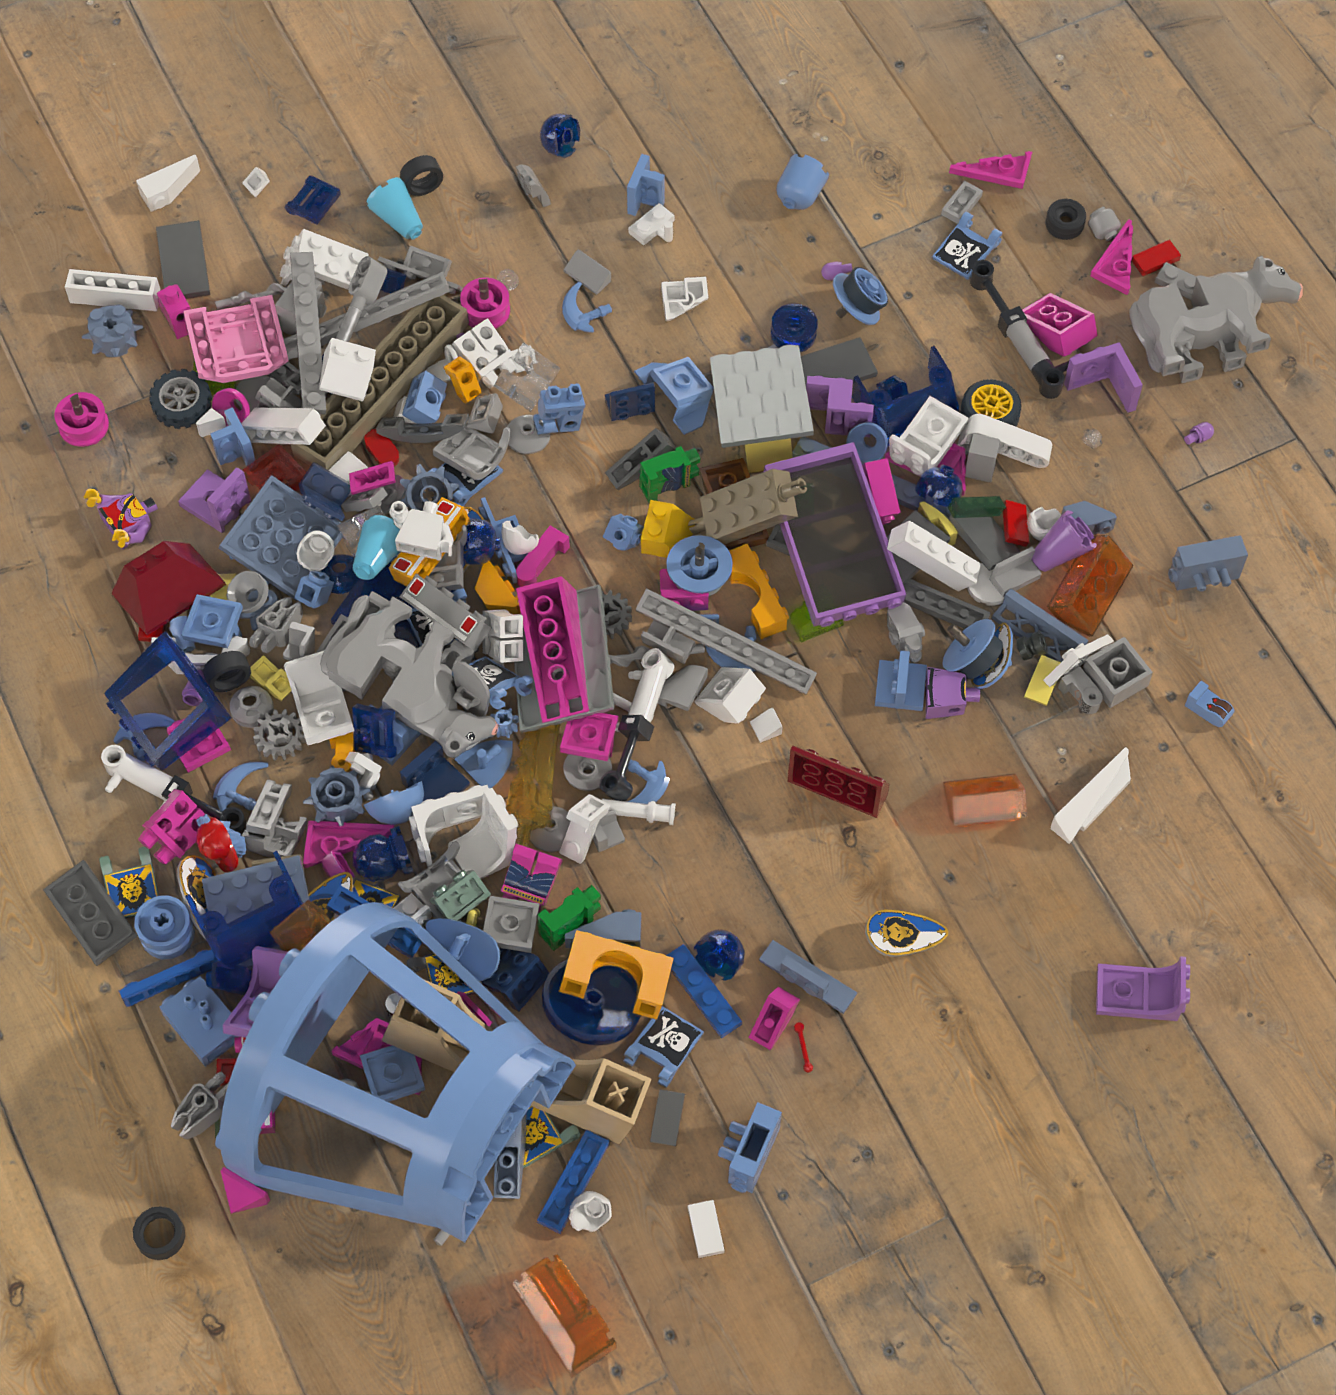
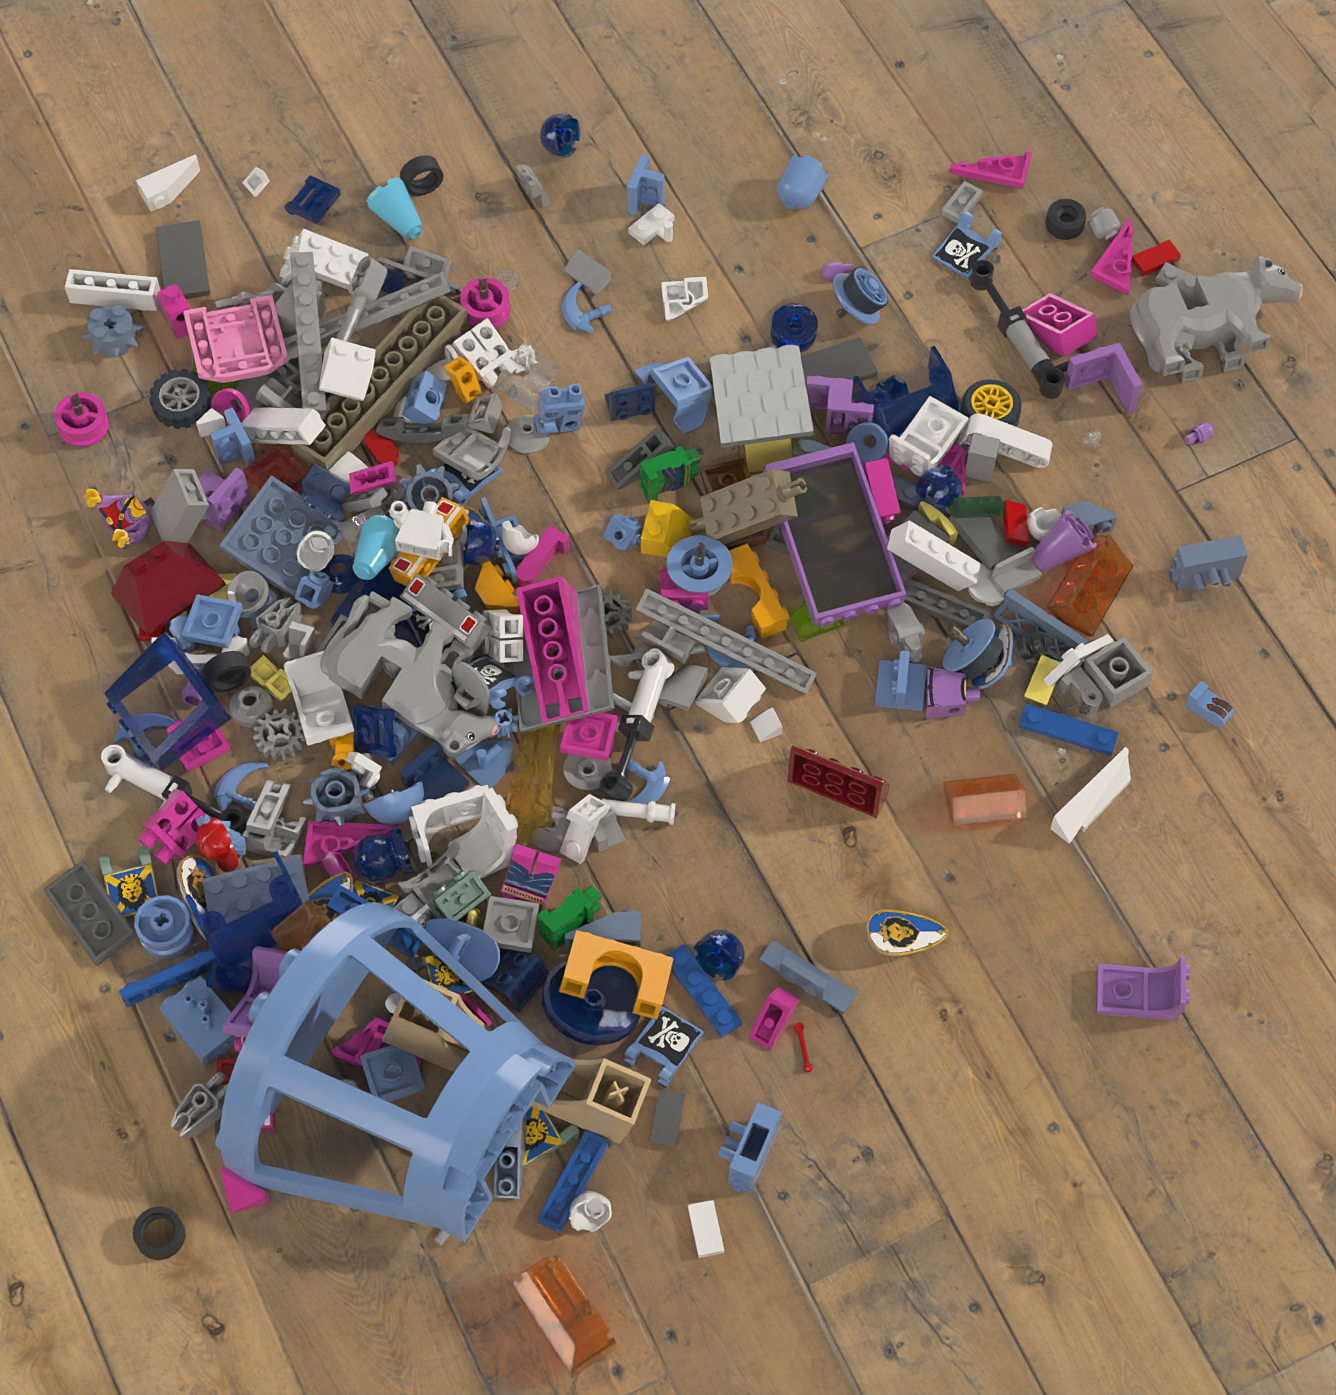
none -> light grey piece [150,469,209,543]
none -> blue plate [1019,704,1119,756]

